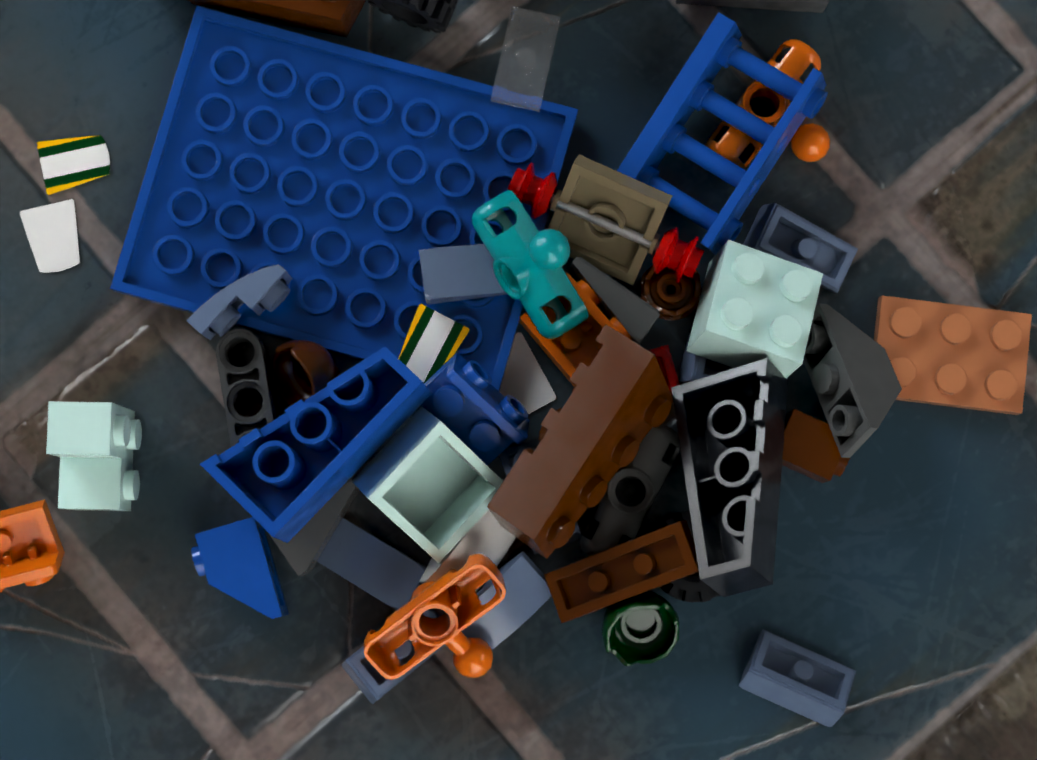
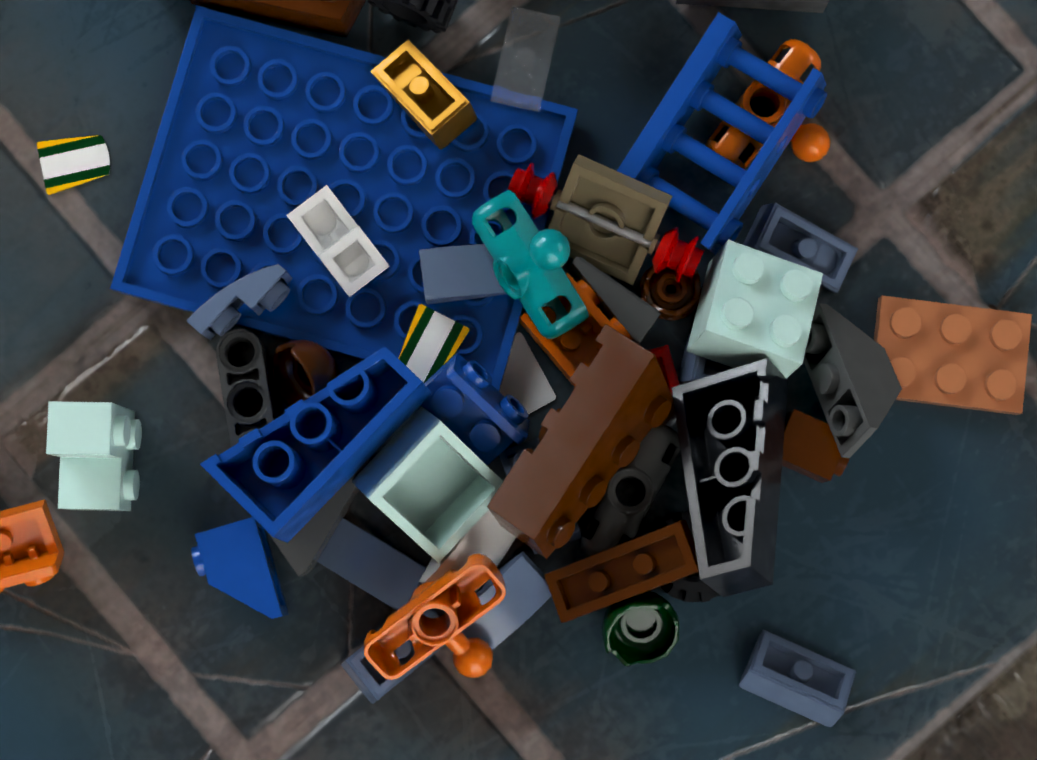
white sticker [20,199,80,273] -> none
none -> white slope [286,185,390,297]
none -> pearl gold slope [370,40,477,149]

